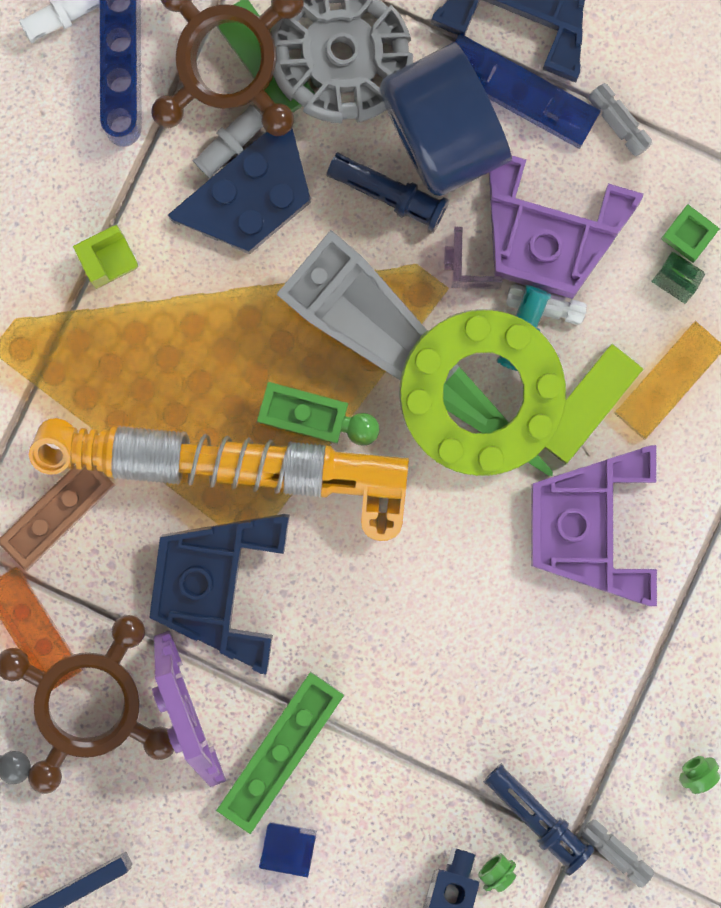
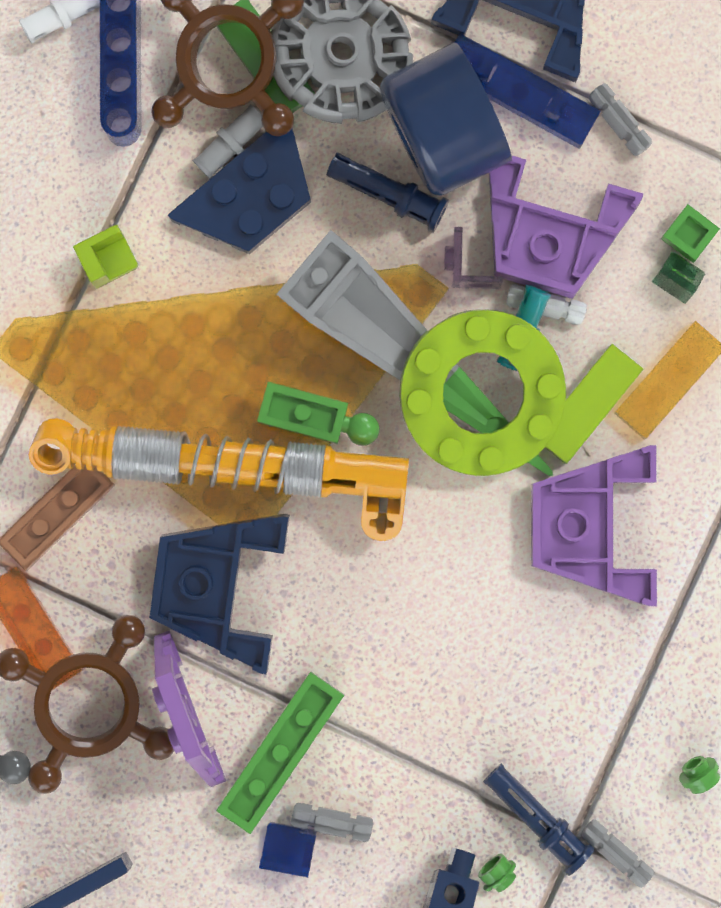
none -> light grey axle [291,803,373,842]

